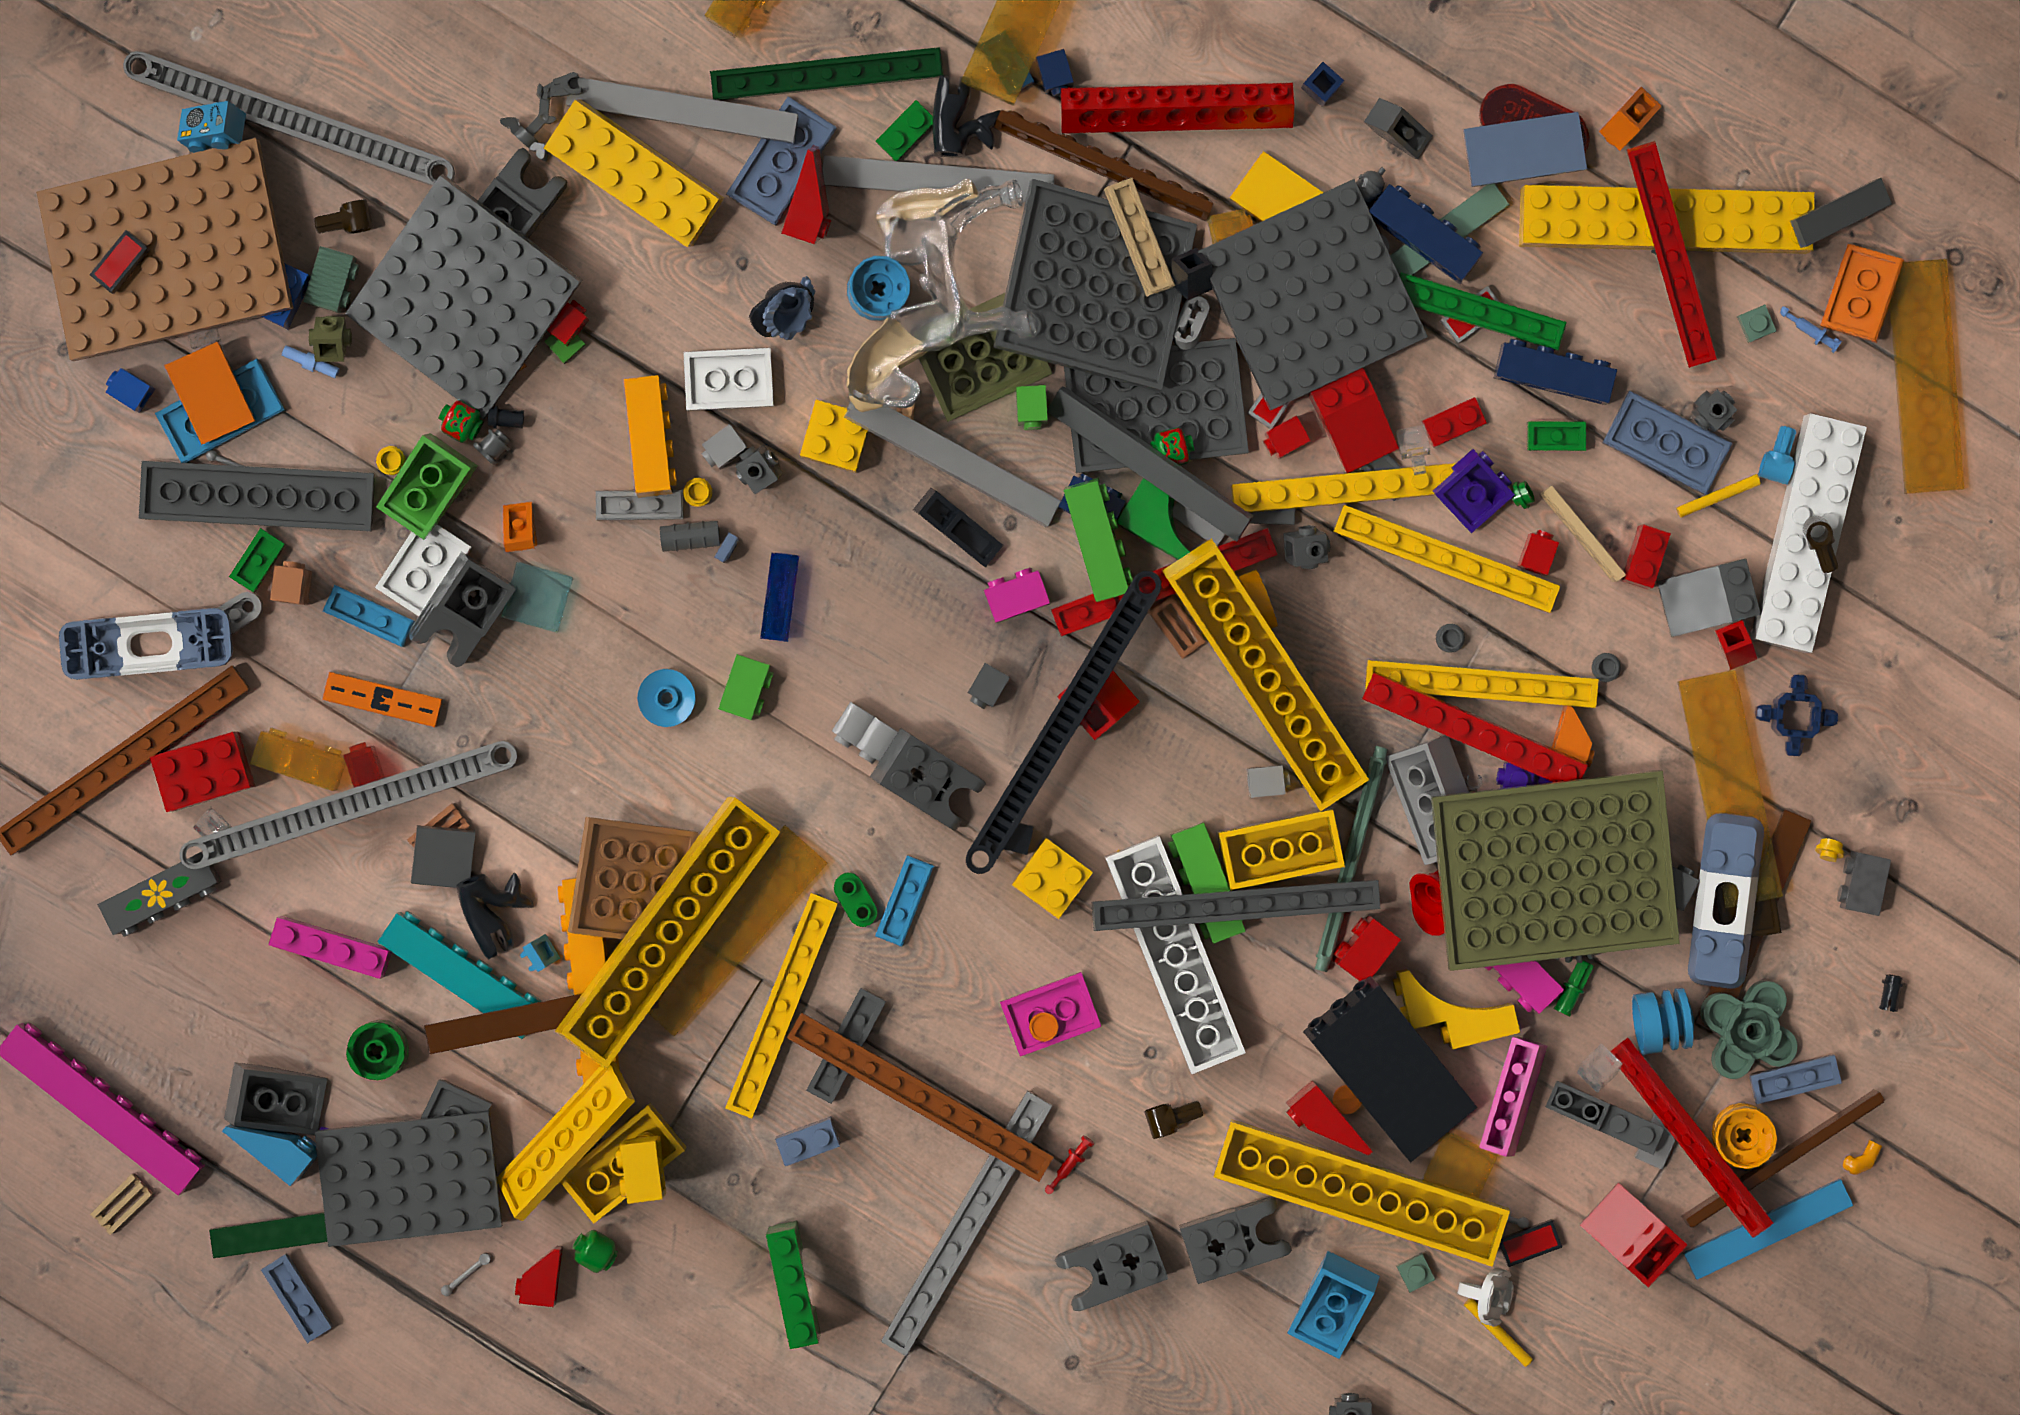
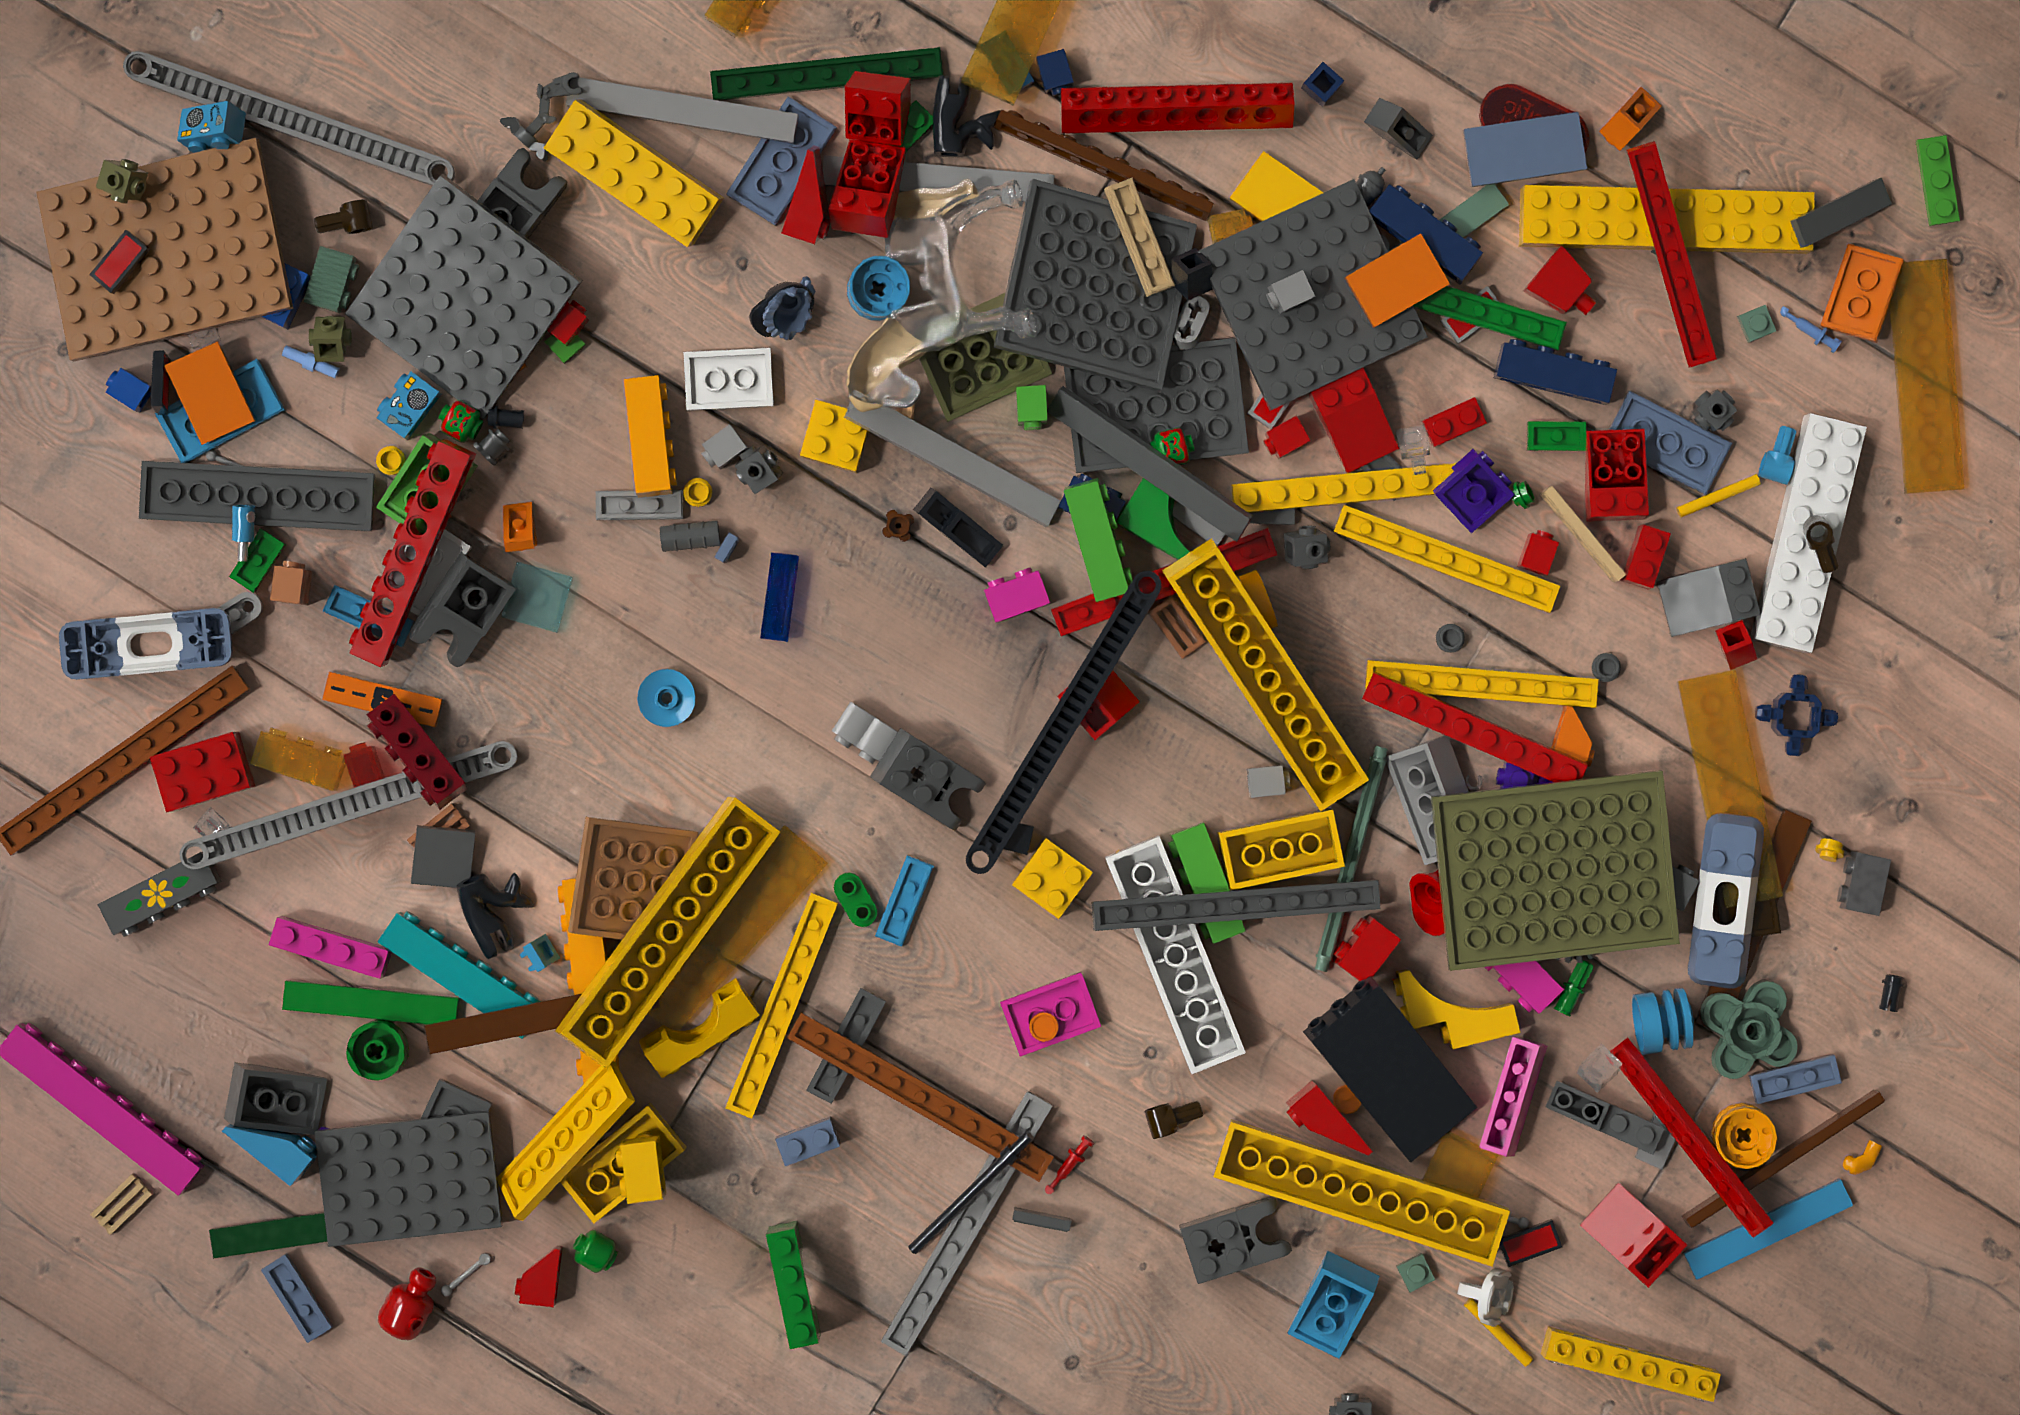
bright green brick [718,654,774,720] -> none
dark grey brick [967,663,1010,709] -> none
dark grey brick [1055,1221,1168,1311] -> none
none -> olive brick [96,159,148,203]
none -> black tile [151,350,170,415]
none -> dark azure piece [232,505,255,561]
none -> green tile [282,980,459,1024]
none -> red brick [349,439,477,668]
none -> dark red brick [366,694,467,810]
none -> dark azure brick [376,371,442,440]
none -> red piece [378,1267,436,1341]
none -> yellow arch [639,978,760,1079]
none -> red slope [828,139,906,238]
none -> red slope [845,71,911,146]
none -> reddish brown plate [882,510,914,542]
none -> black bar [908,1131,1034,1254]
none -> dark grey tile [1012,1207,1072,1232]
none -> light grey brick [1266,270,1315,314]
none -> orange tile [1345,234,1450,328]
none -> red torso [1523,246,1596,315]
none -> yellow piece [1541,1326,1721,1402]
none -> red slope [1585,429,1649,522]
none -> bright green plate [1915,135,1960,226]

